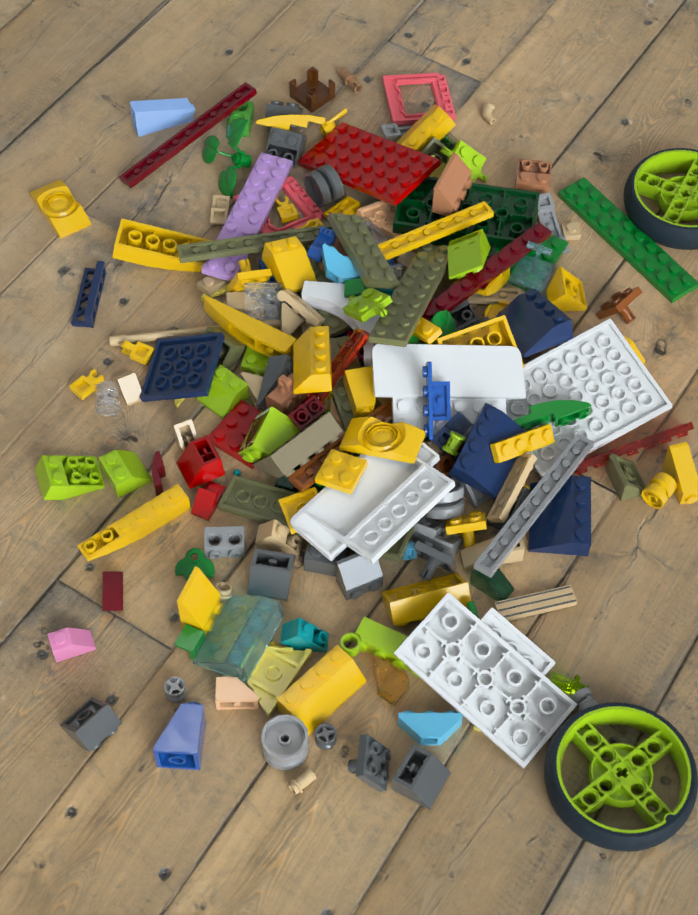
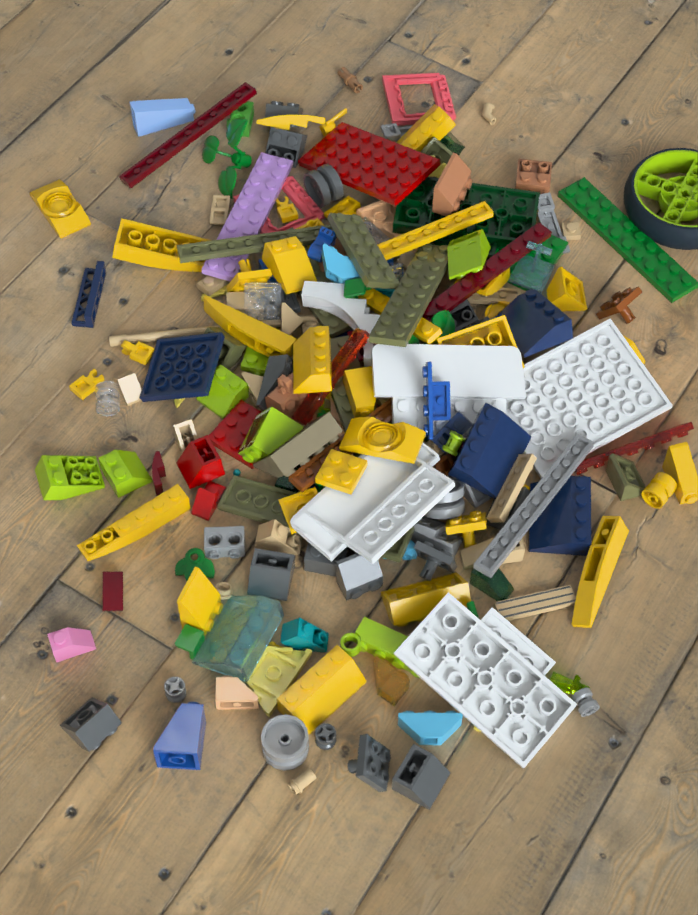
tan plate [277,289,325,327] -> none
dark red slope [288,395,327,431] -> none
reddish brown panel [289,67,335,113] -> none
lime plate [342,288,393,323] -> none
lime plate [440,140,488,183] -> none
yellow plate [490,424,555,463] -> none
green slope [514,400,591,431] -> none
lime wheel [544,702,698,852] -> none
none -> yellow slope [572,516,629,628]

